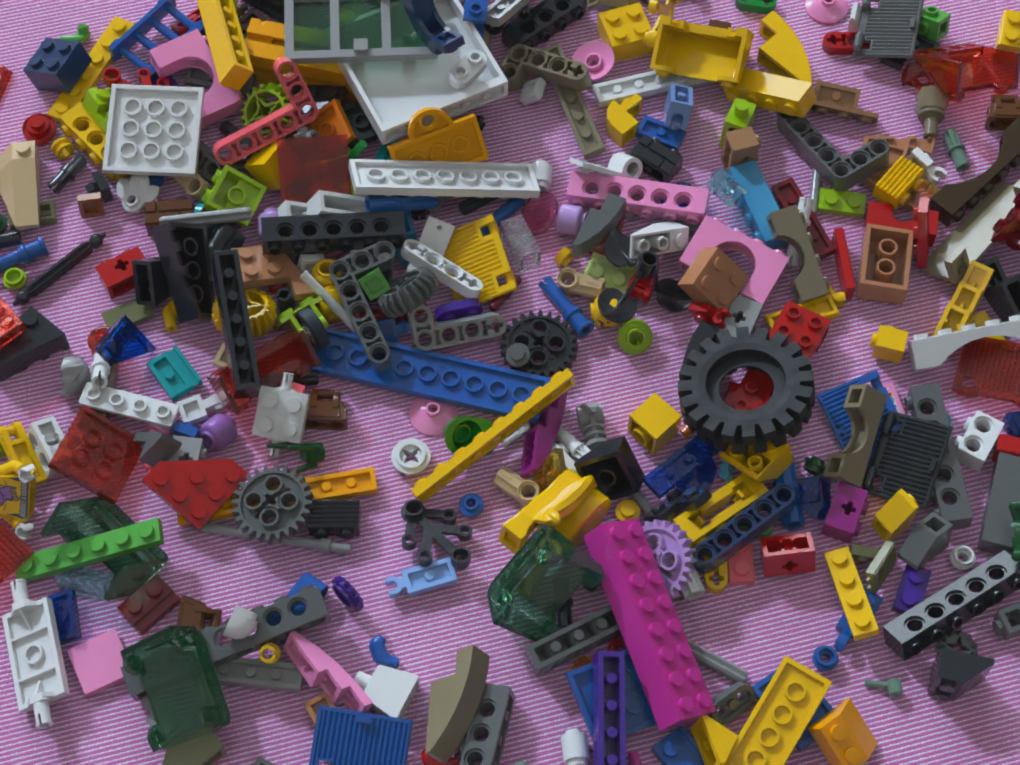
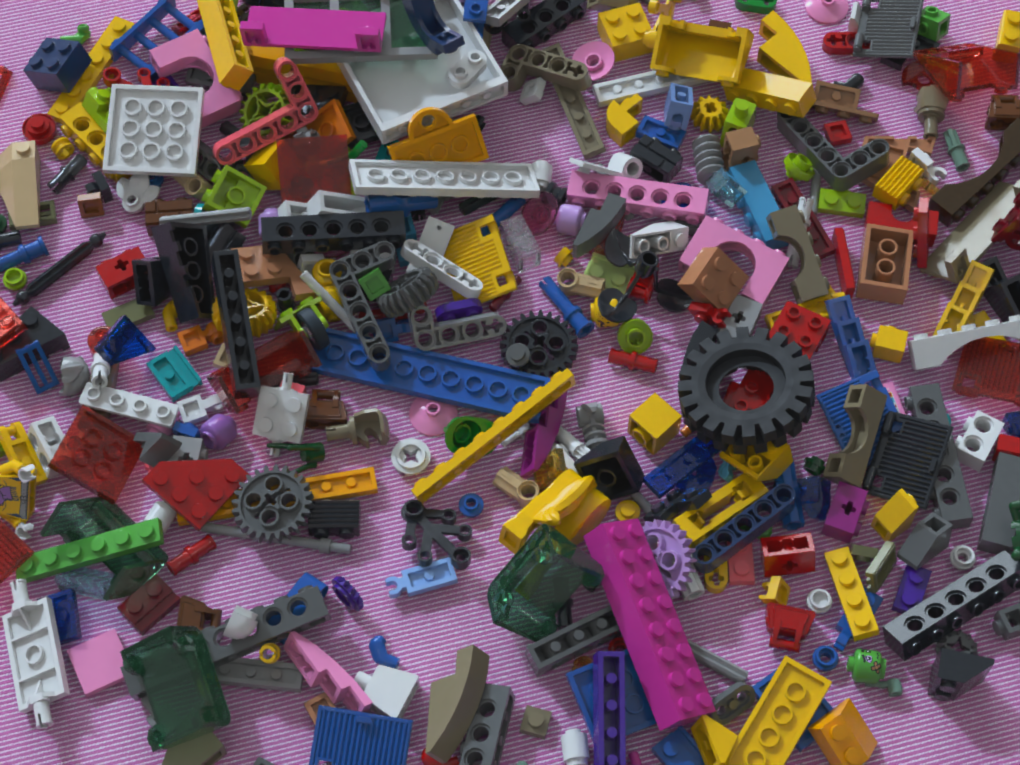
none -> blue tile [15,340,60,394]
none -> white brick [143,501,177,535]
none -> red pin [166,534,217,576]
none -> orange plate [177,321,224,357]
none -> dark pink bracket [239,6,387,52]
none -> dark tan piece [325,408,390,448]
none -> dark tan plate [519,705,552,740]
none -> black wheel [542,181,568,210]
none -> red pin [608,348,659,374]
none -> yellow gear [690,94,729,134]
none -> light grey piece [692,134,726,186]
none -> yellow tile [758,576,791,605]
none -> red piece [765,602,816,653]
none -> lime plate [783,153,815,181]
none -> white plate [806,589,832,614]
none -> red plate [823,120,853,147]
none -> blue slope [824,294,877,386]
none -> black arm [833,73,864,89]
none -> bright green head [846,648,886,685]

